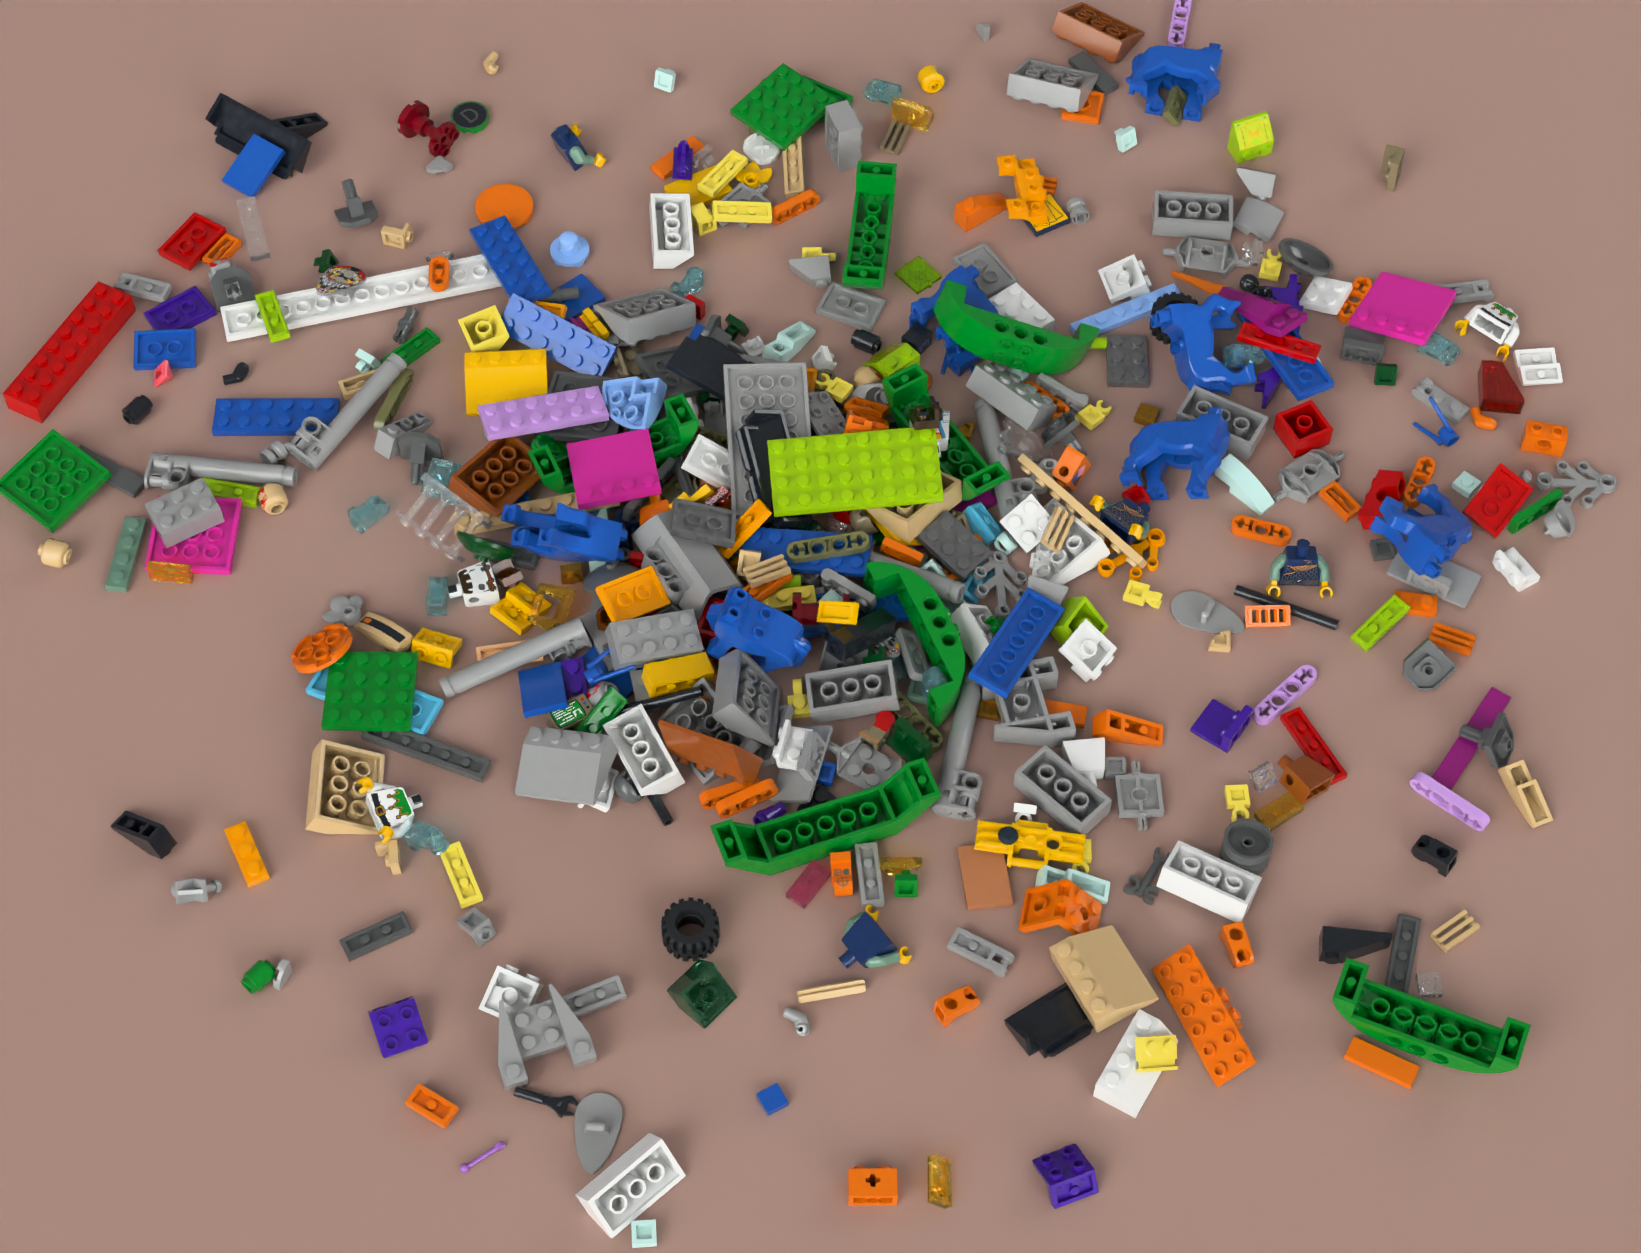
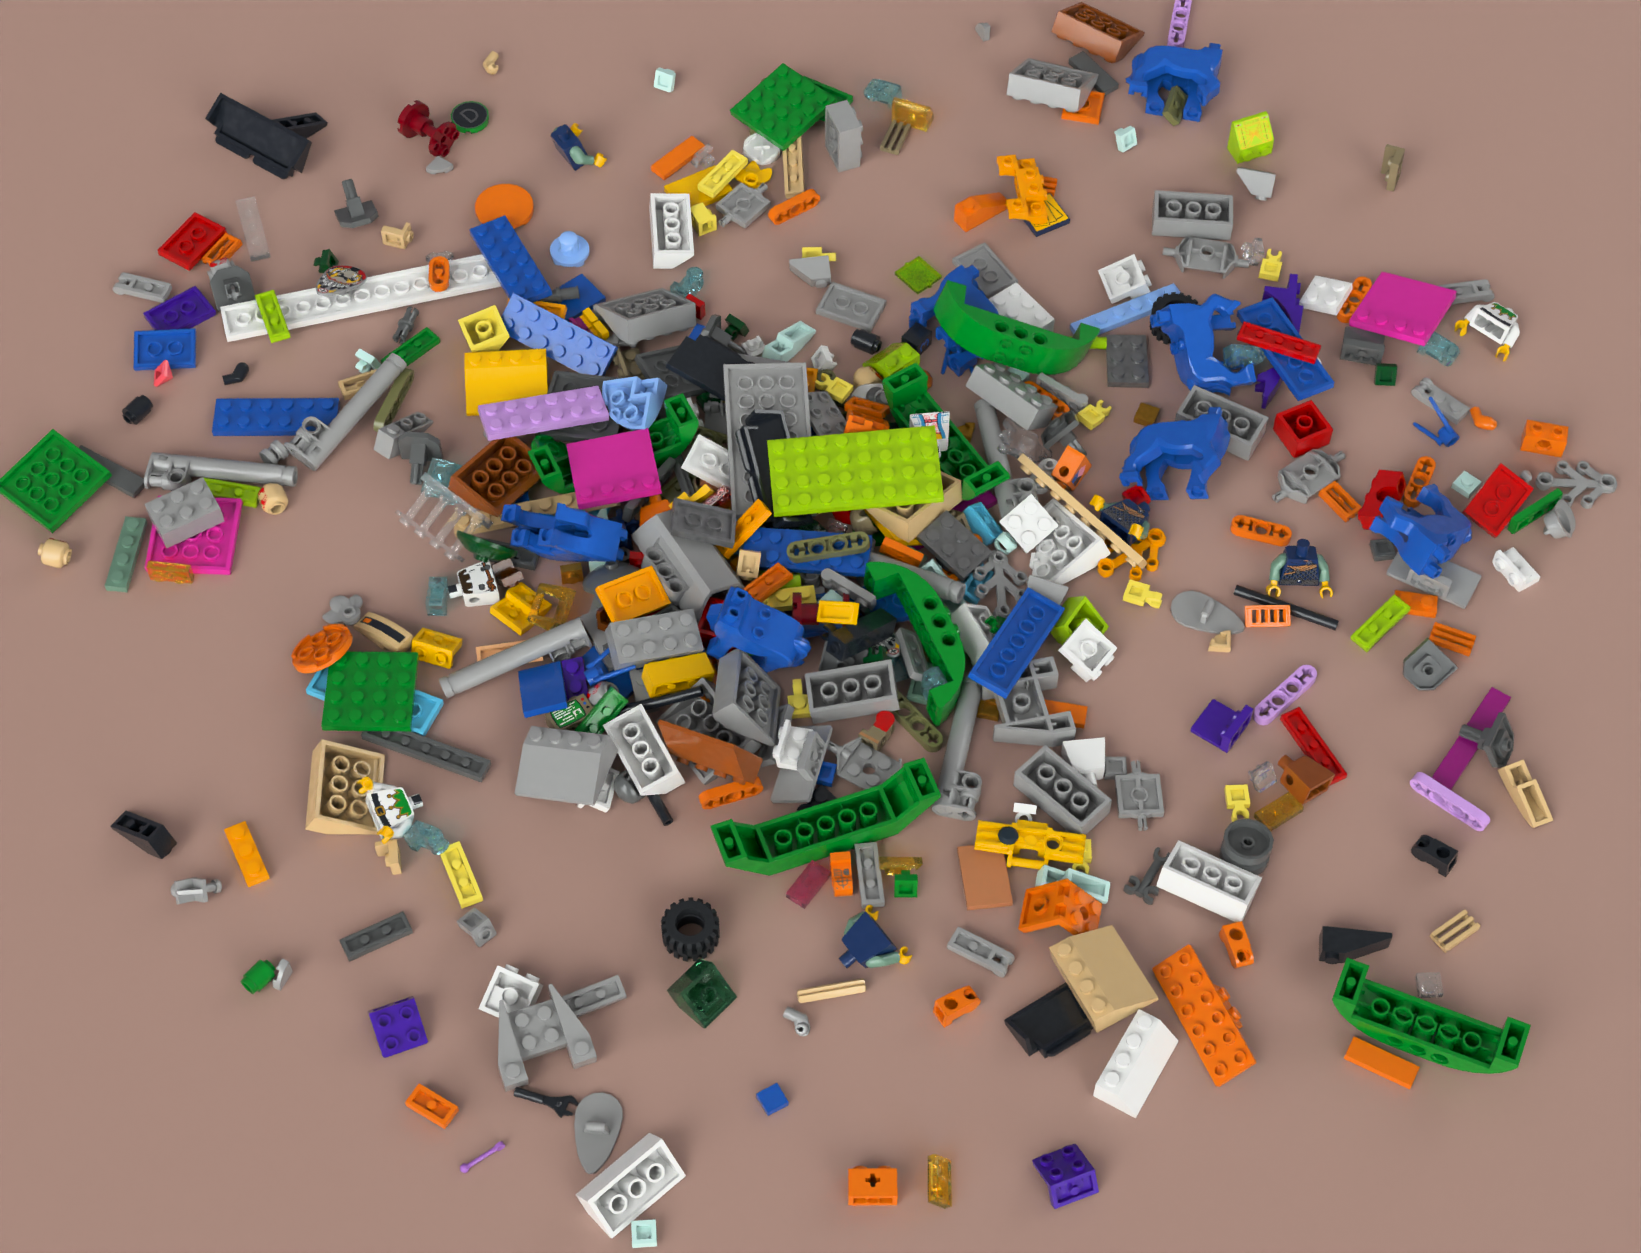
red brick [3,281,136,423] -> none
blue tile [221,134,286,200] -> none
clear light blue leg [347,495,390,534] -> none
dark purple hinge [672,140,693,180] -> none
light yellow plate [712,200,772,223] -> none
orange beam [715,779,779,818] -> none
tan tile [743,554,791,589] -> none
dark purple cone [753,802,787,825] -> none
green slope [842,161,897,290] -> none
dark green bracket [886,716,933,763] -> none
dark brown bracket [909,396,943,430] -> none
yellow head [917,65,945,94] -> none
tan tile [1040,506,1075,553] -> none
light grey wheel [1066,197,1090,225] -> none
orange slope [1092,709,1164,747] -> none
light yellow plate [1135,1035,1178,1072] -> none
magenta plate [1171,270,1307,338] -> none
light aqua slope [1215,454,1275,516] -> none
light grey slope [1233,197,1284,243] -> none
black piece [1240,274,1273,298] -> none
dark grey dish [1278,238,1333,276] -> none
dark grey tile [1384,914,1421,994] -> none
clear red slope [1478,360,1525,414] -> none
white slope [1513,347,1563,386] -> none

